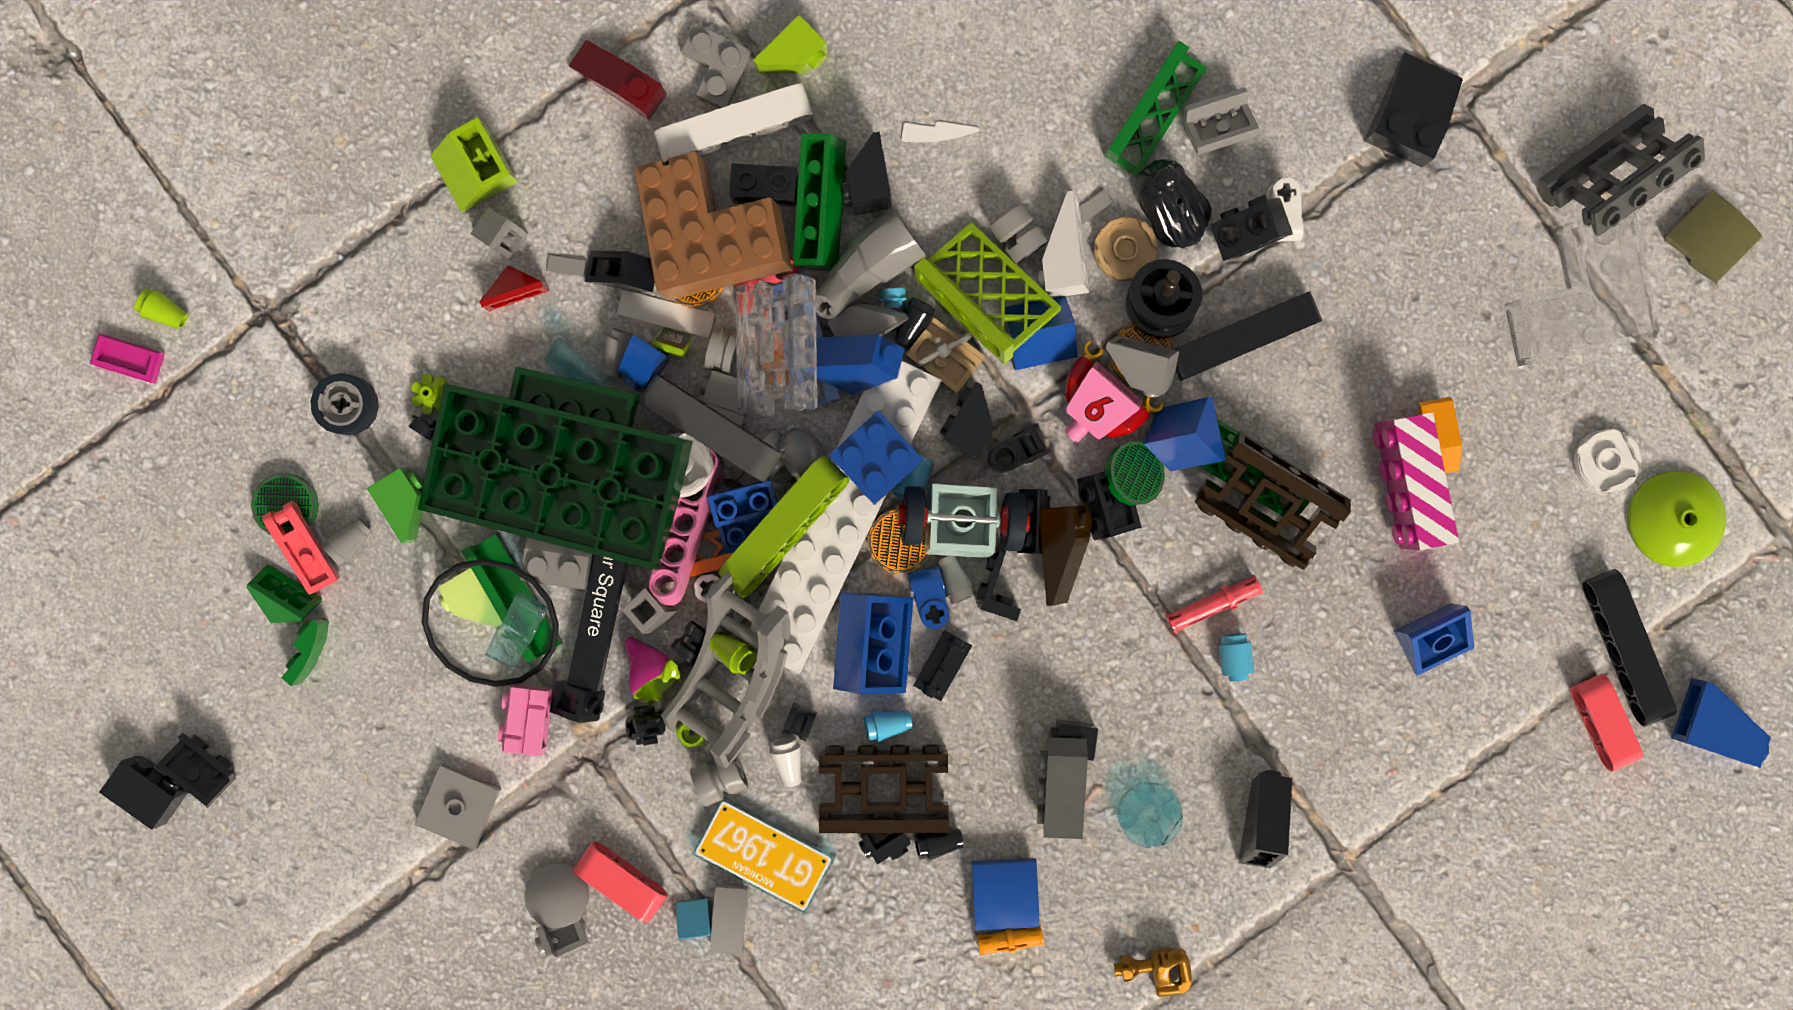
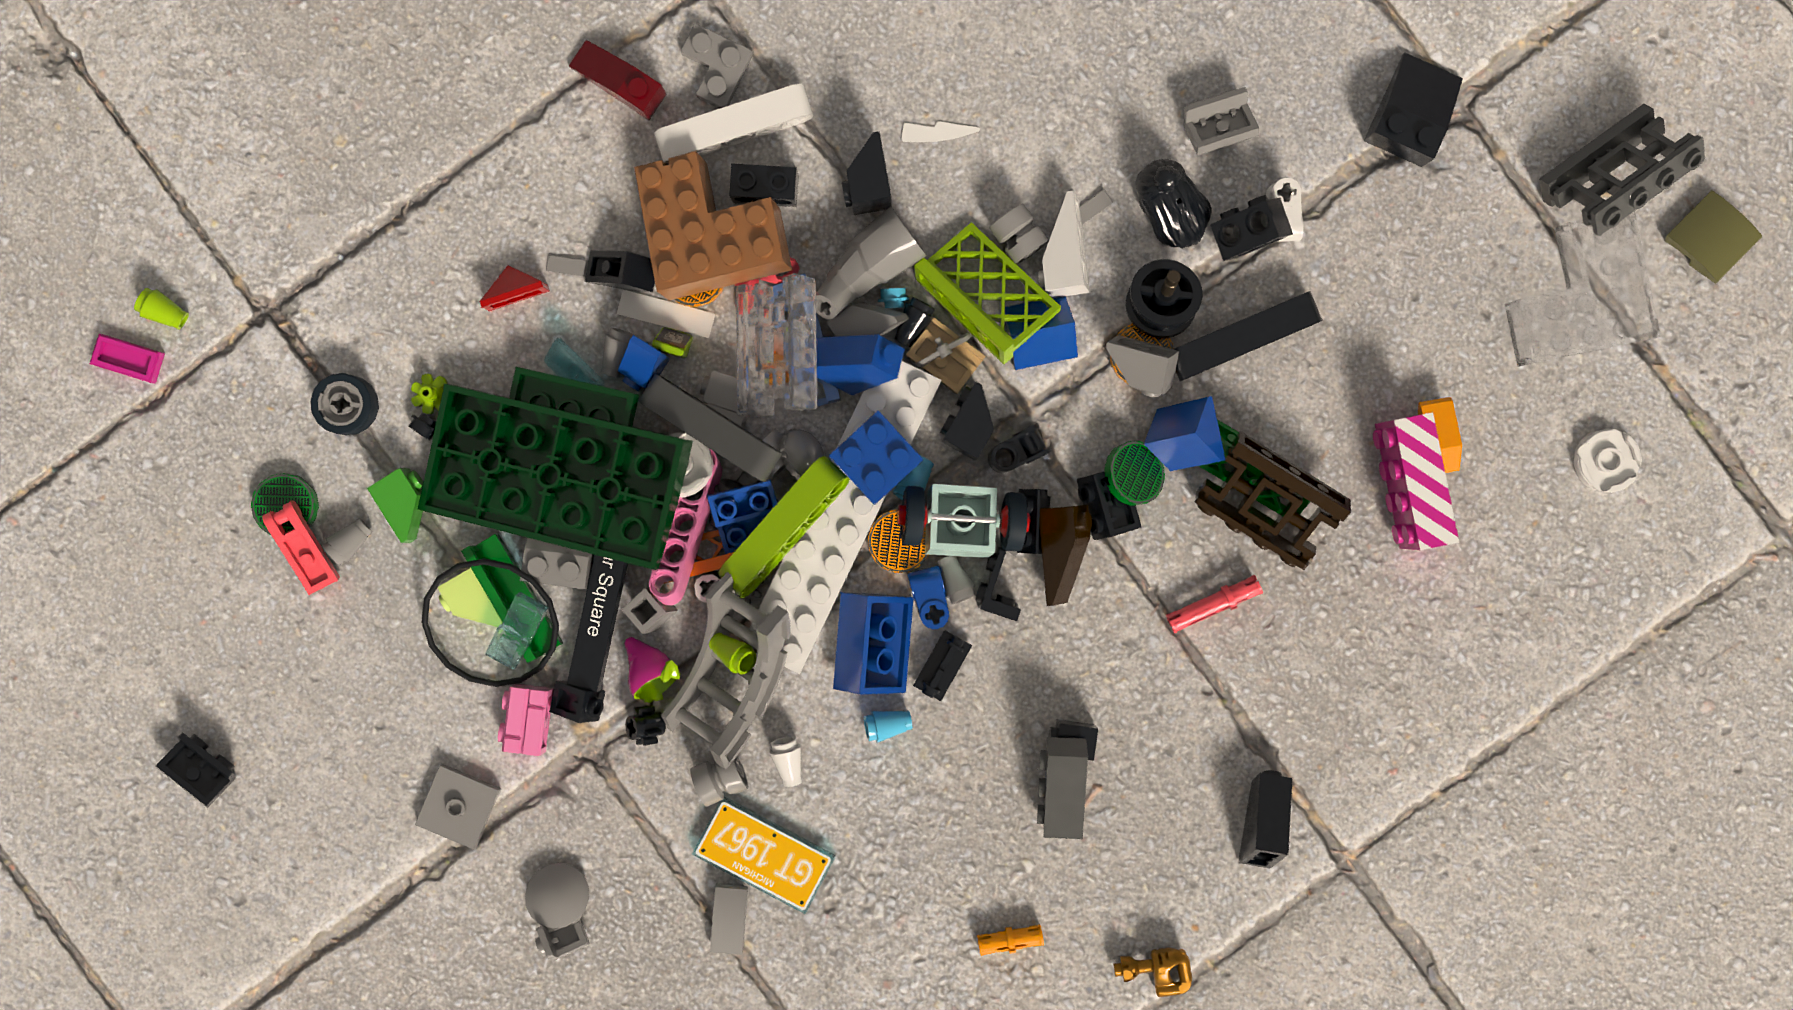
black brick [99,756,188,830] -> none
green slope [246,564,322,623] -> none
green slope [281,618,329,686] -> none
lime slope [430,117,518,213] -> none
light grey slope [470,207,528,260] -> none
coral beam [573,841,668,923] -> none
black wheel [670,620,706,665] -> none
lime plate [676,720,706,748] -> none
medium azure slope [676,898,712,940] -> none
light grey wheel [704,325,742,375] -> none
lime slope [753,15,828,74] -> none
black wheel [782,703,817,742] -> none
green brick [793,133,846,270] -> none
dark brown fence [818,744,949,834] -> none
black bracket [858,833,911,864] -> none
black cone [914,829,963,862] -> none
blue slope [971,858,1040,931] -> none
bright pink torso [1064,341,1164,442] -> none
tan tile [1093,216,1158,281] -> none
green fence [1104,41,1207,177] -> none
clear light blue plate [1117,781,1183,848] -> none
medium azure brick [1218,633,1255,681] -> none
blue slope [1394,603,1474,676] -> none
coral beam [1570,674,1643,772] -> none
black beam [1582,568,1677,727] -> none
lime dish [1627,471,1726,567] -> none
blue slope [1671,678,1771,768] -> none

